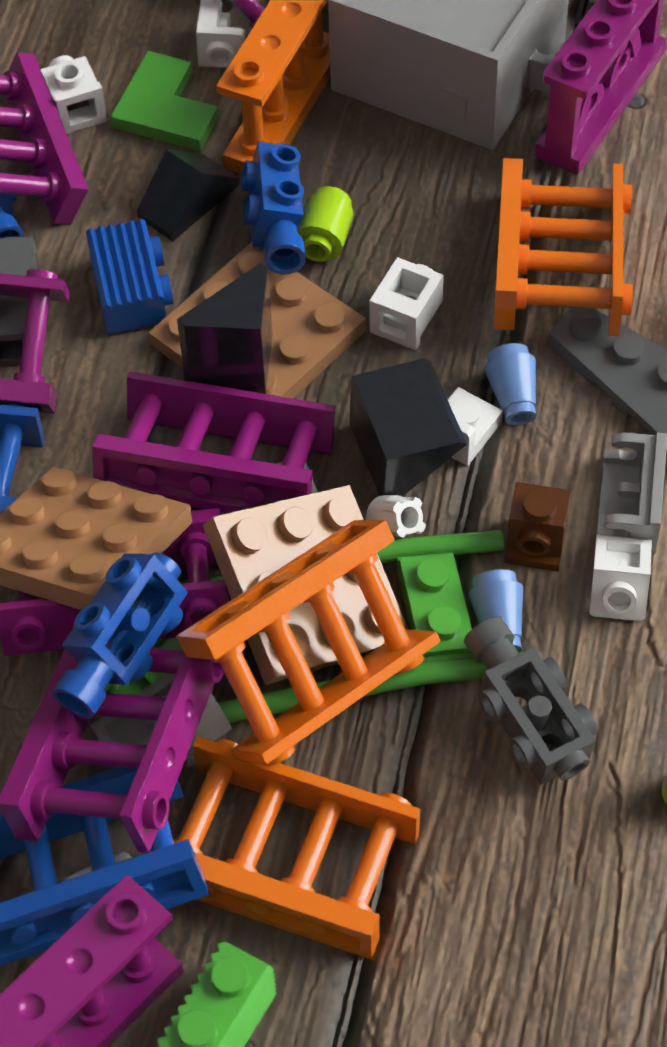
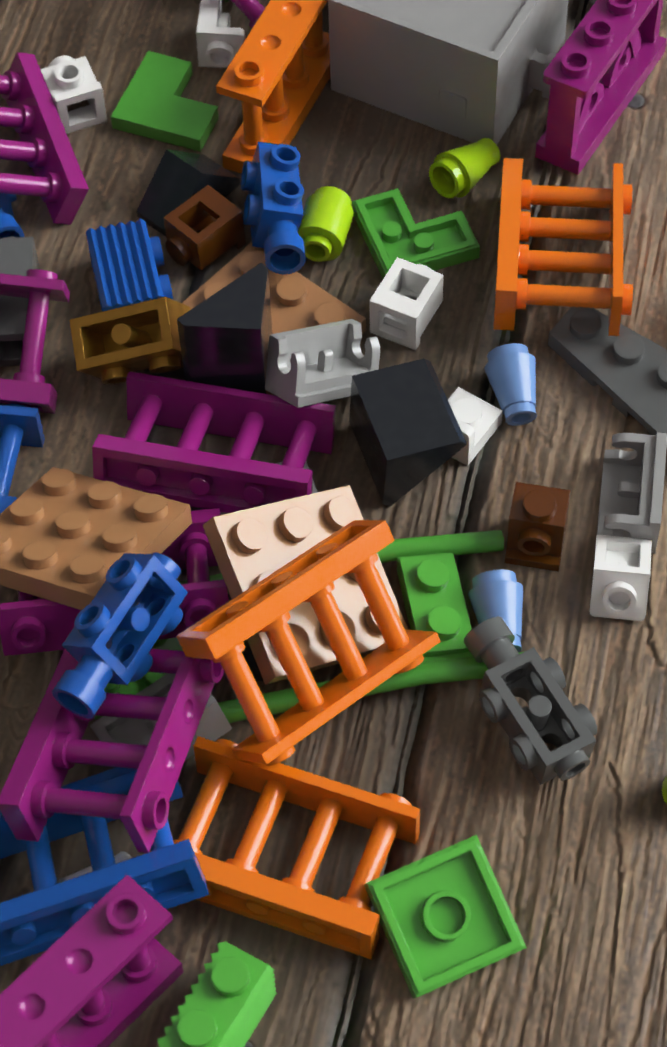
white hose [366,495,426,539] -> none
none -> pearl gold brick [70,297,191,384]
none -> reddish brown brick [163,185,246,270]
none -> light grey hinge [265,319,380,408]
none -> bright green tile [352,188,480,279]
none -> bright green tile [364,835,527,999]
none -> lime cone [429,138,500,198]

